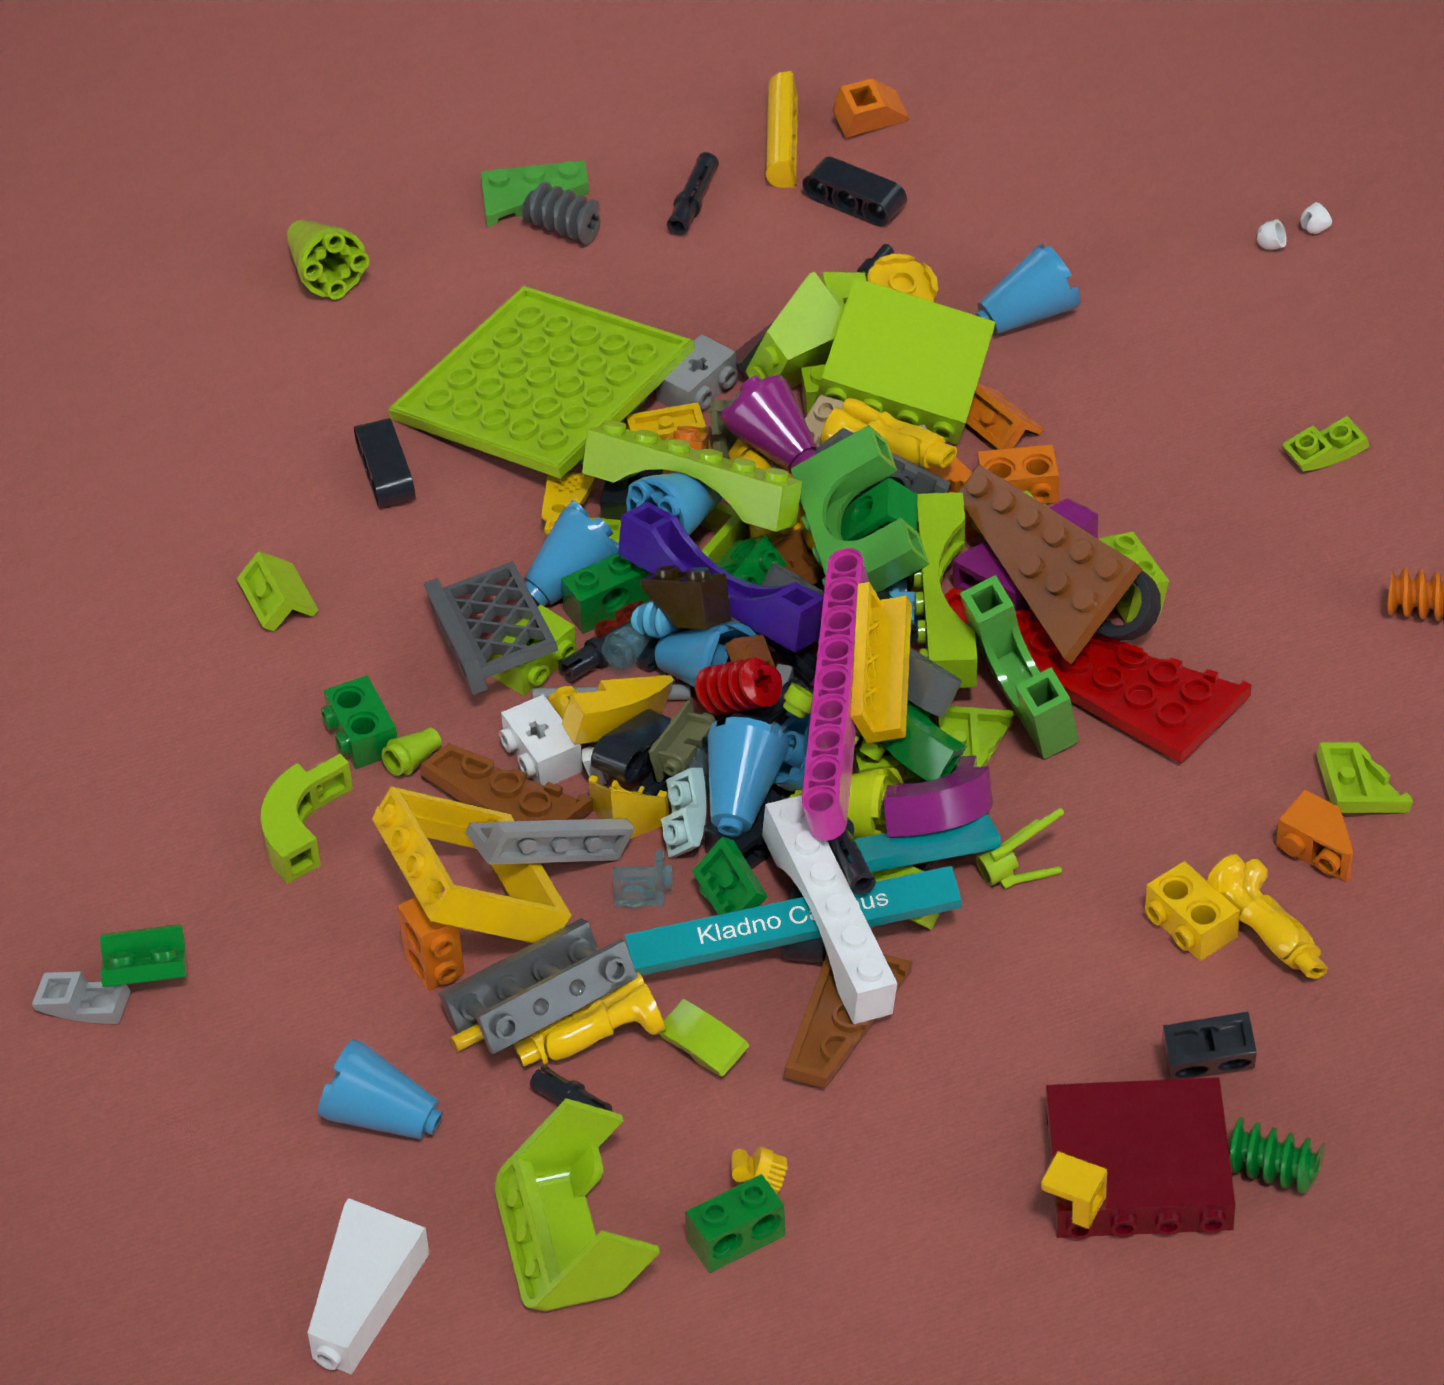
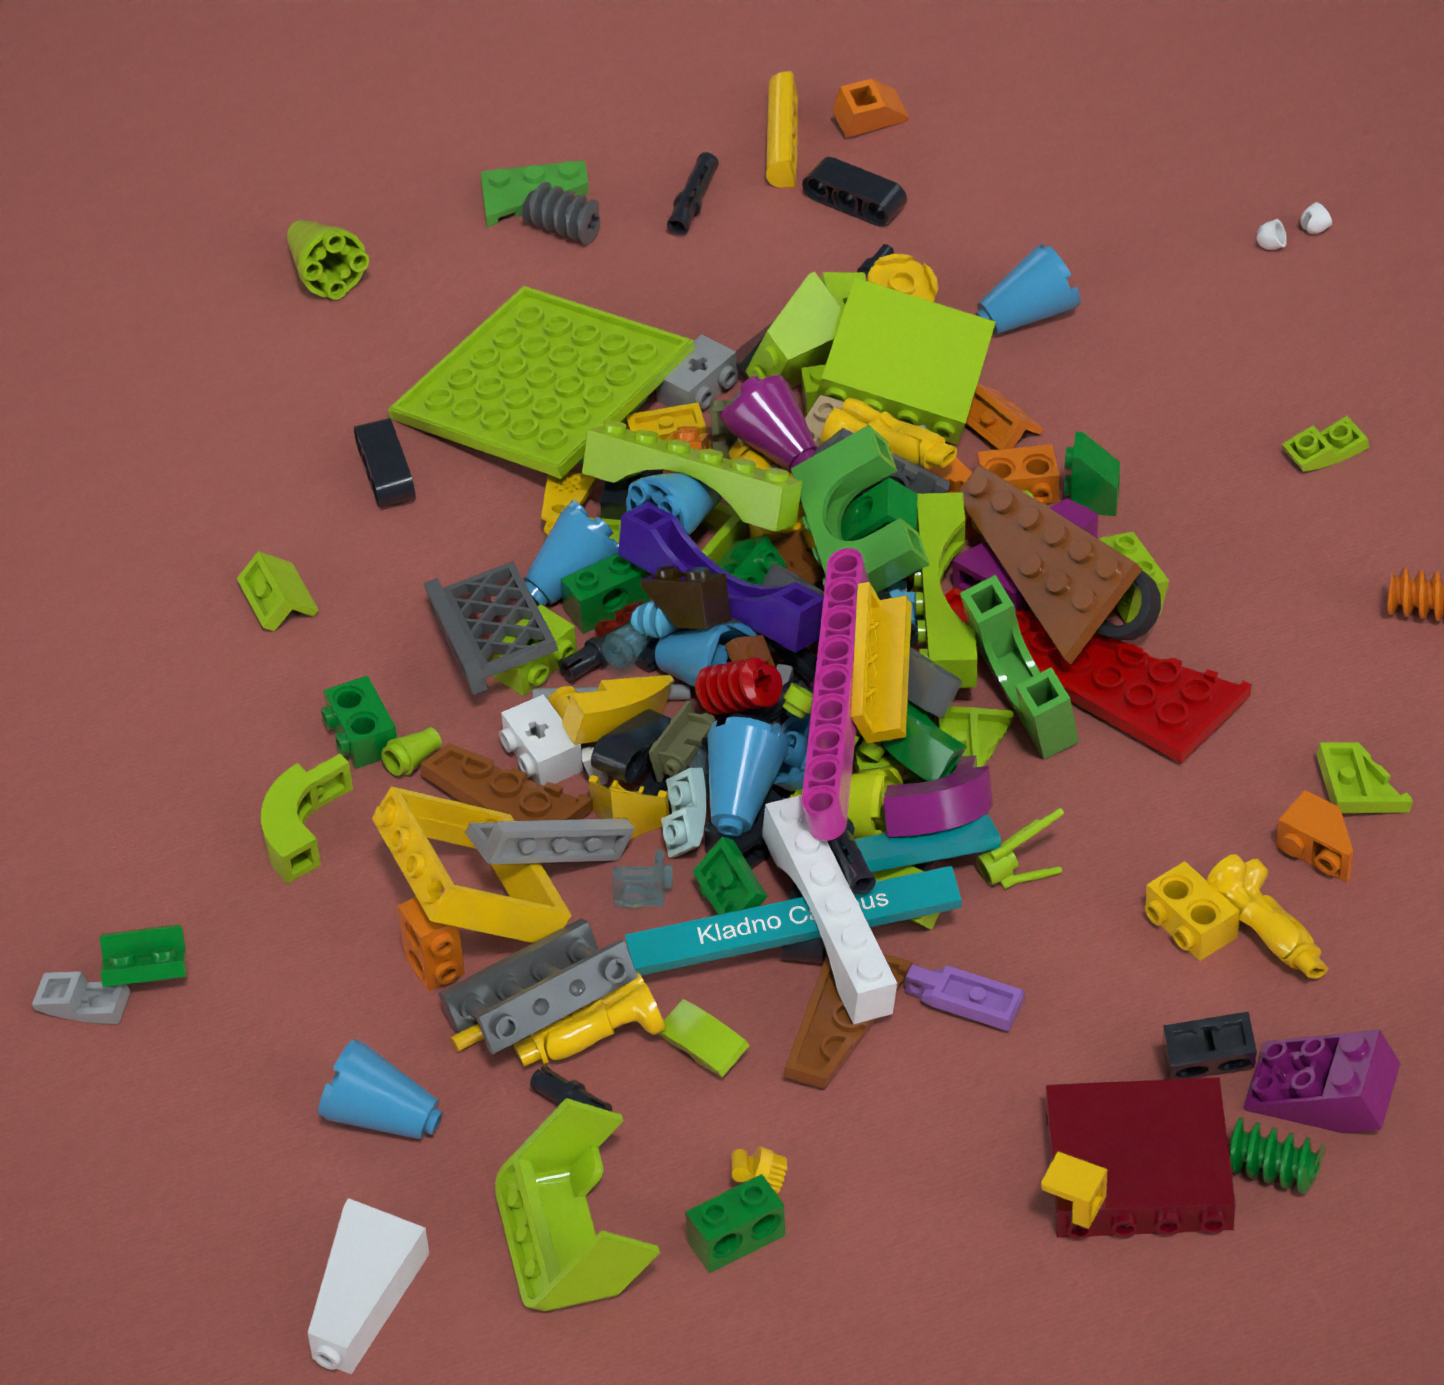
none -> medium lavender hinge [905,965,1025,1032]
none -> green slope [1064,431,1121,516]
none -> magenta slope [1244,1030,1401,1133]

